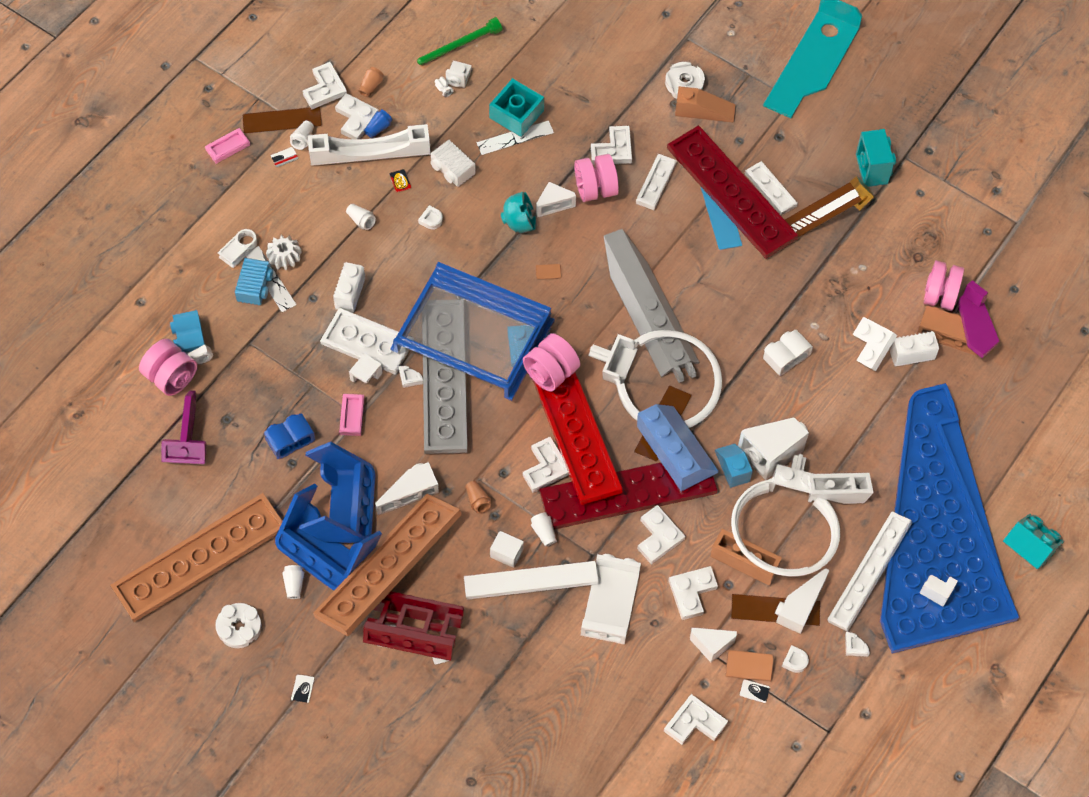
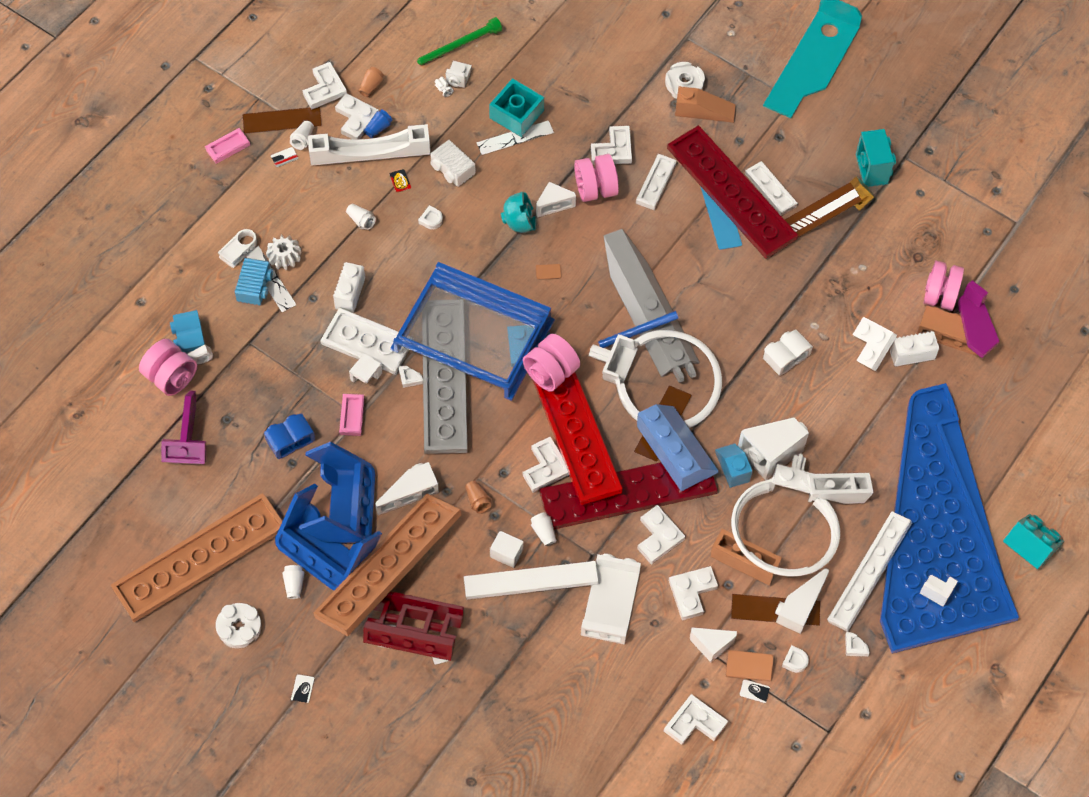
none -> blue bar [598,311,679,348]

